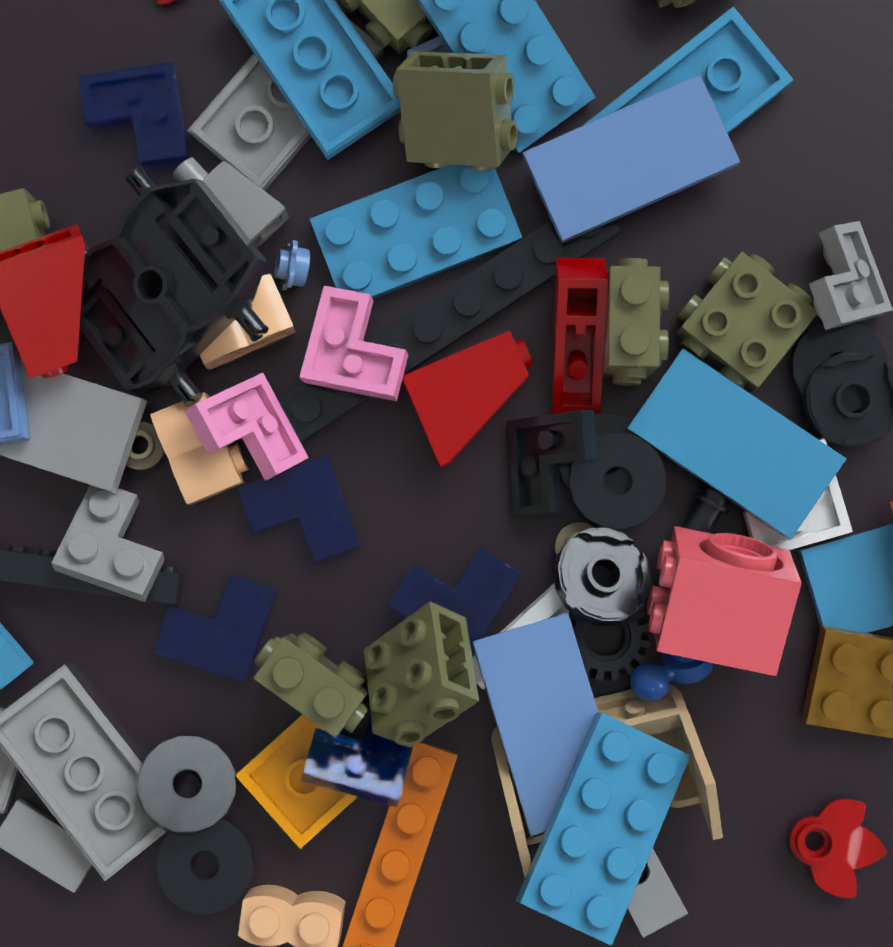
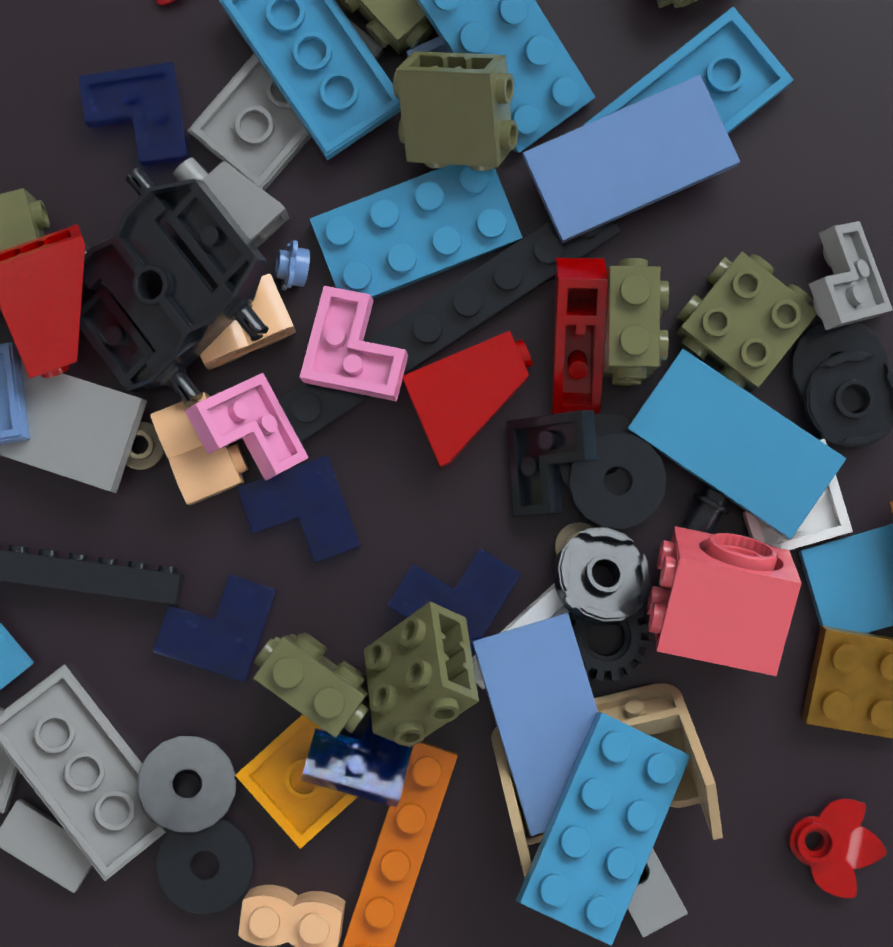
light grey plate [51,485,164,602] -> none
blue plate [630,653,713,702] -> none

